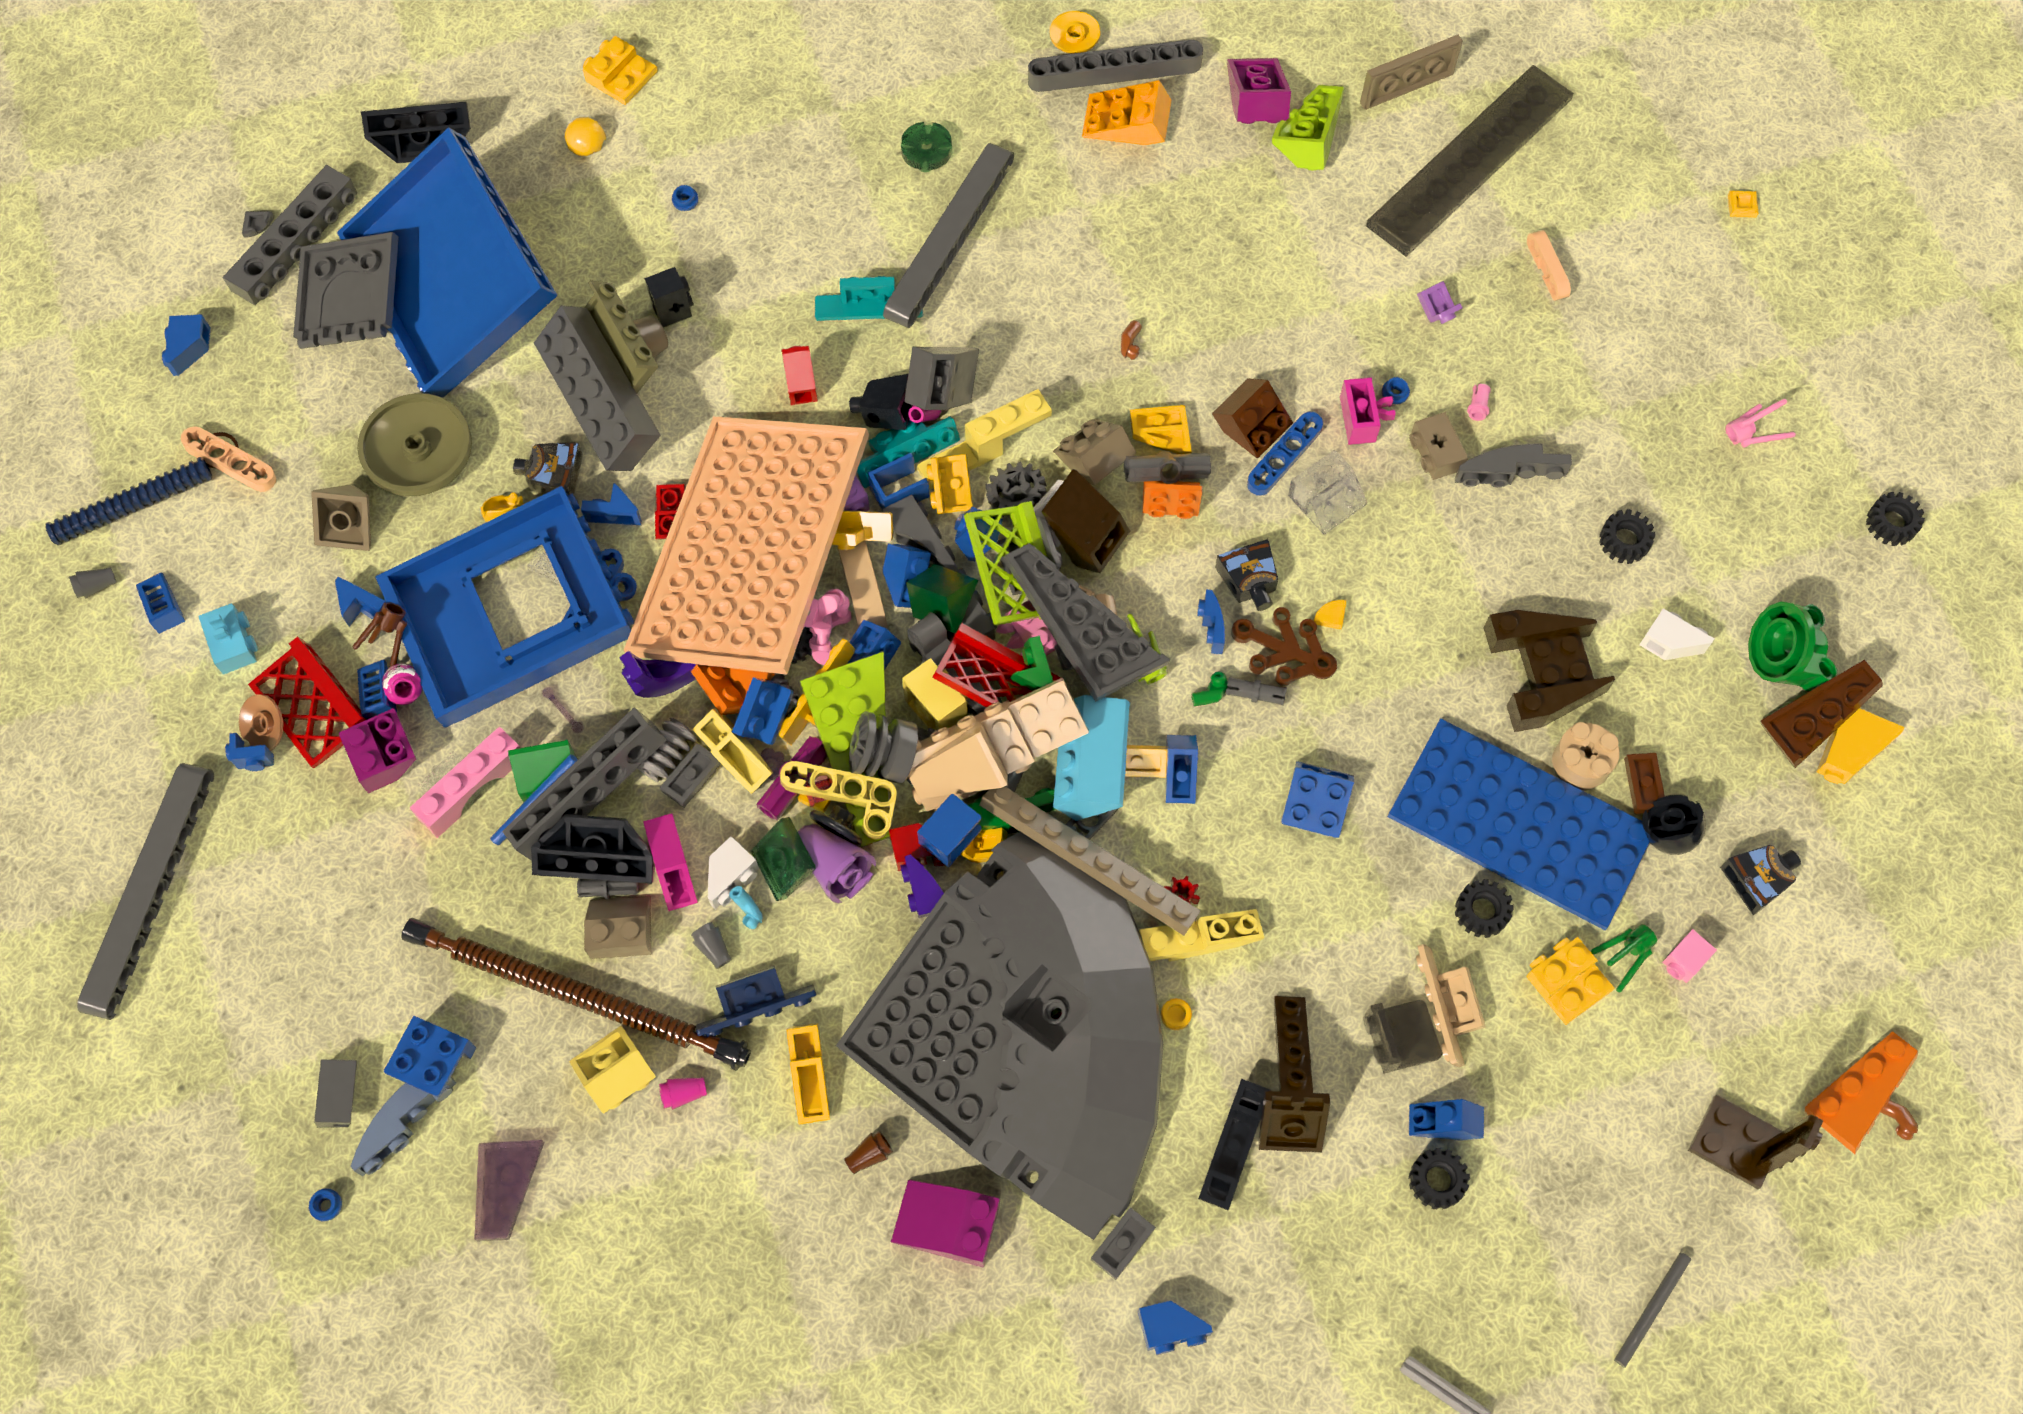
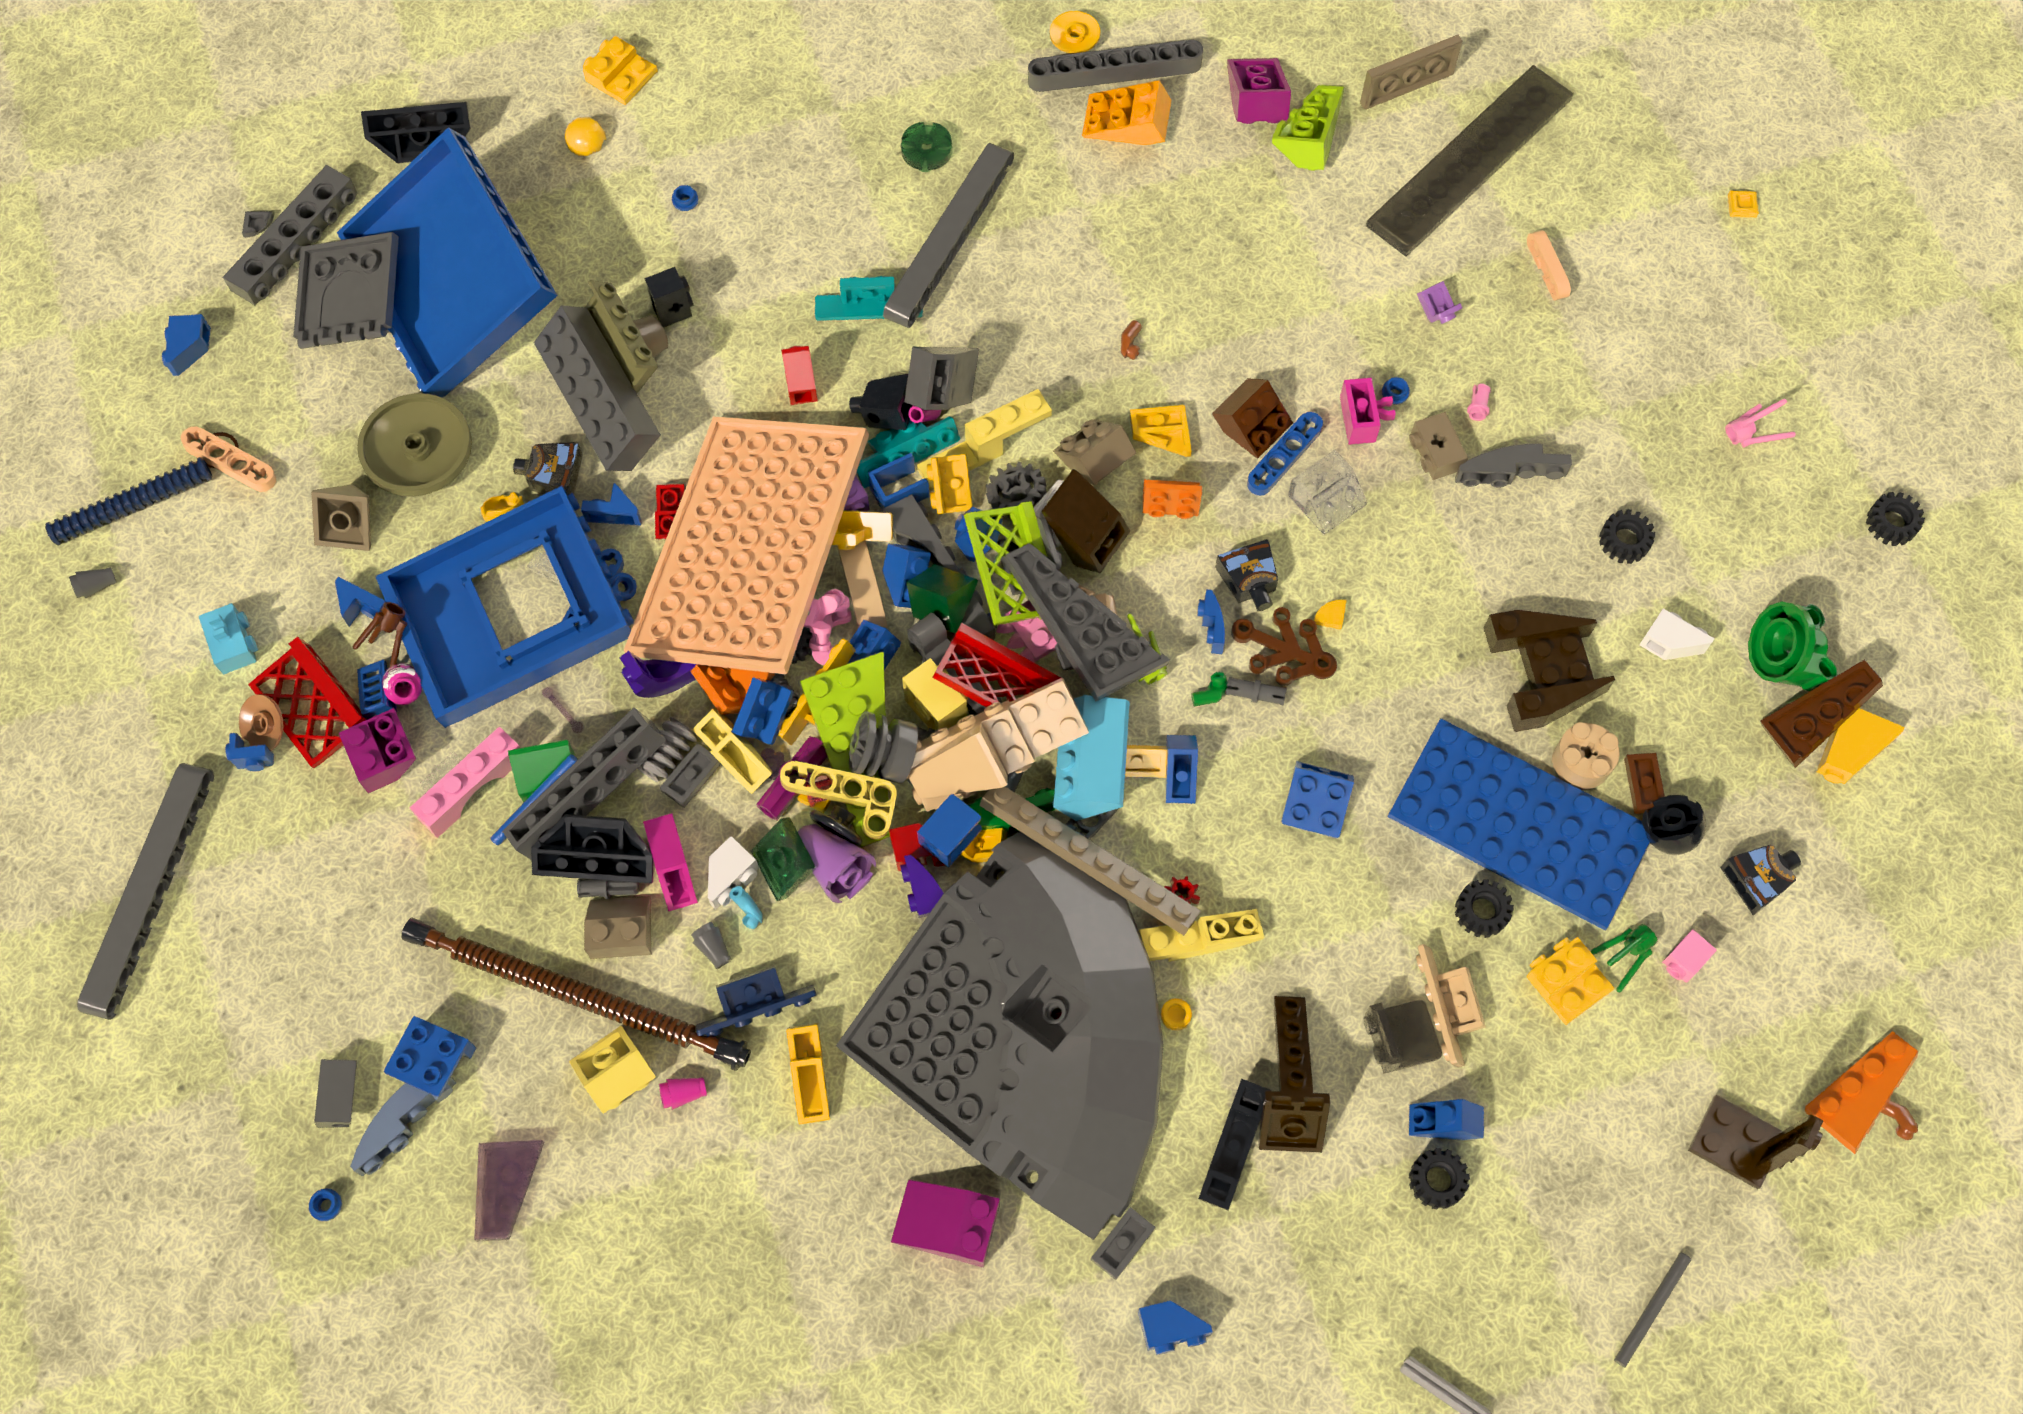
blue slope [136,572,185,634] -> none
reddish brown cone [844,1131,893,1174] -> none
green slope [1010,636,1053,691] -> none
dark grey piece [1124,451,1211,484] -> none

